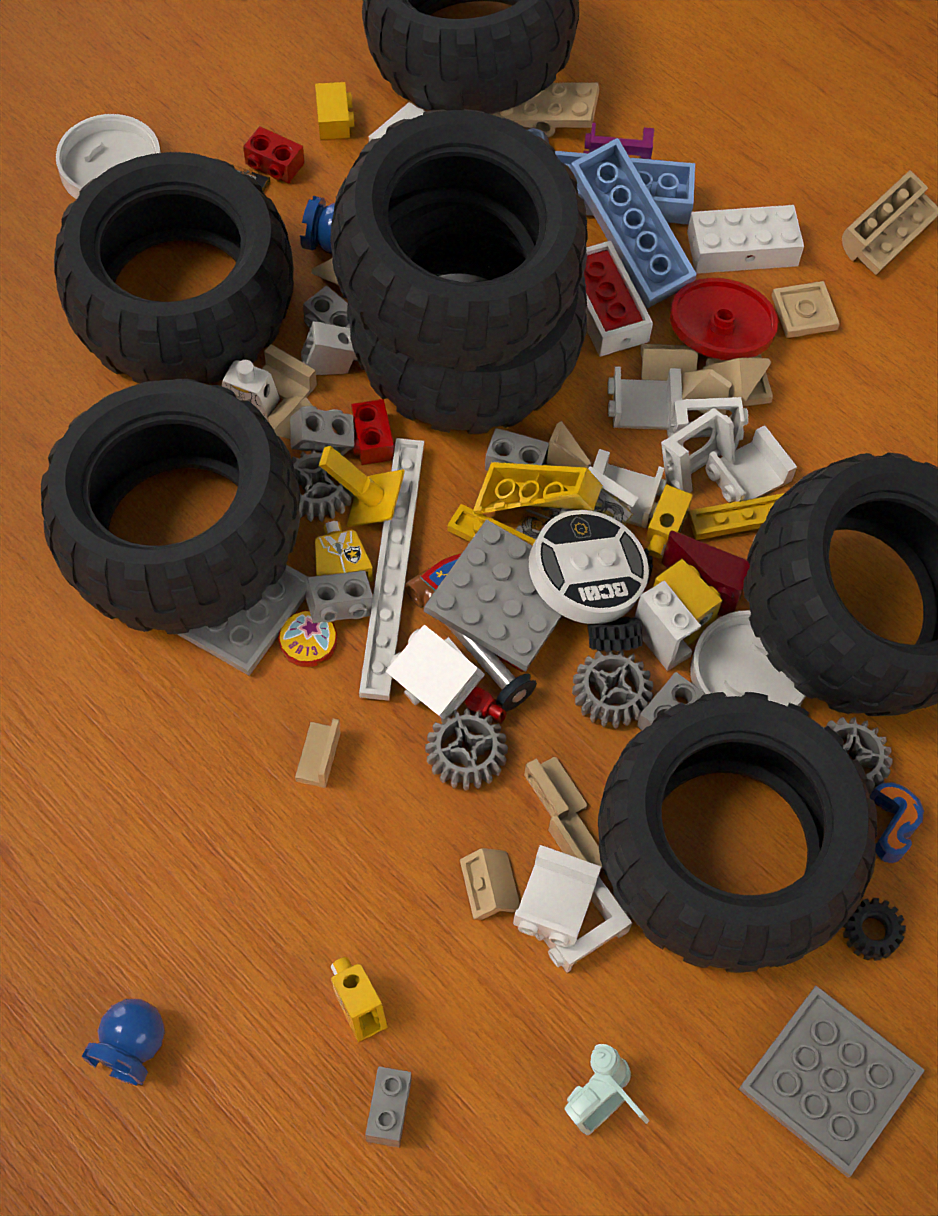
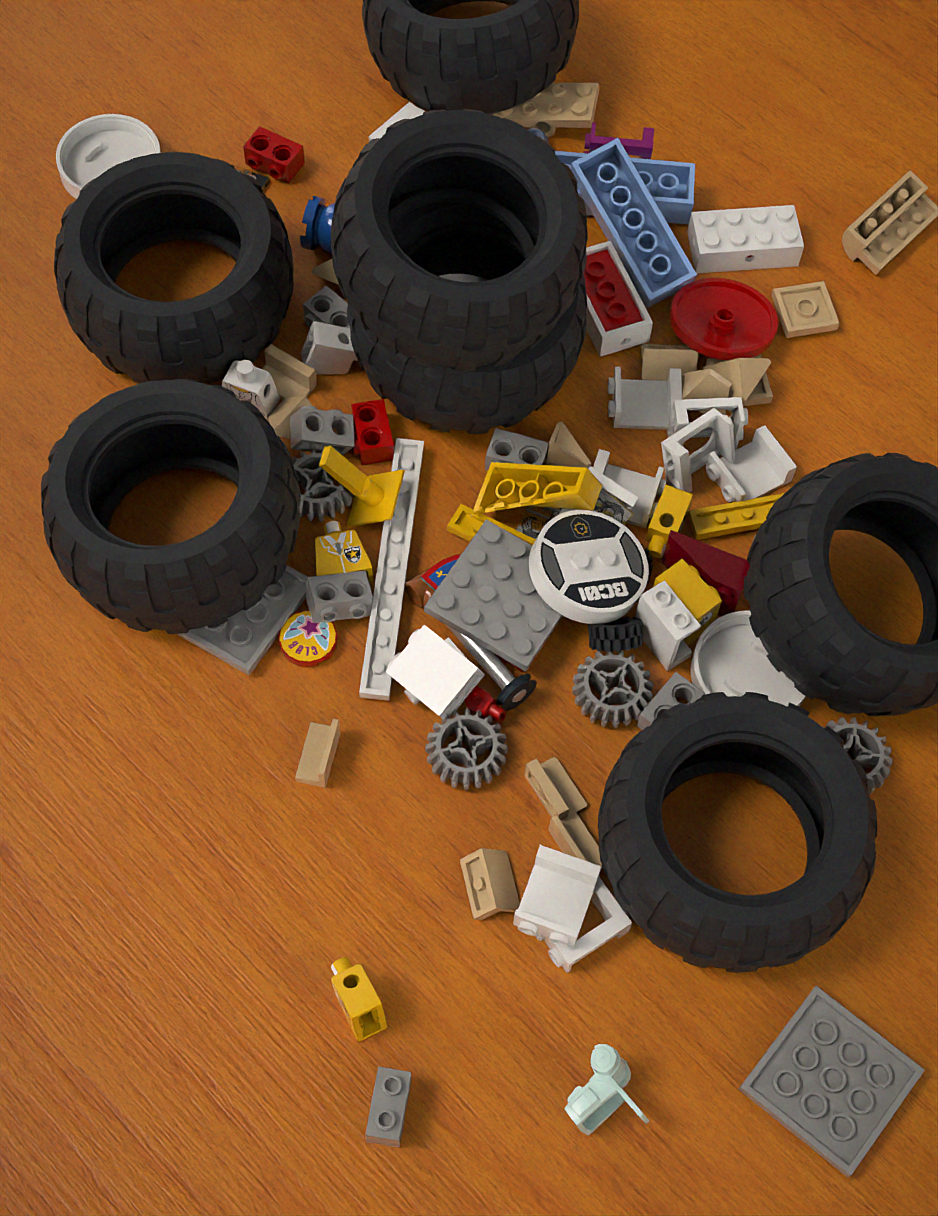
blue tile [81,999,165,1086] -> none
yellow brick [315,82,354,140] -> none
black tyre [843,898,906,961] -> none
blue animal [870,782,924,863] -> none

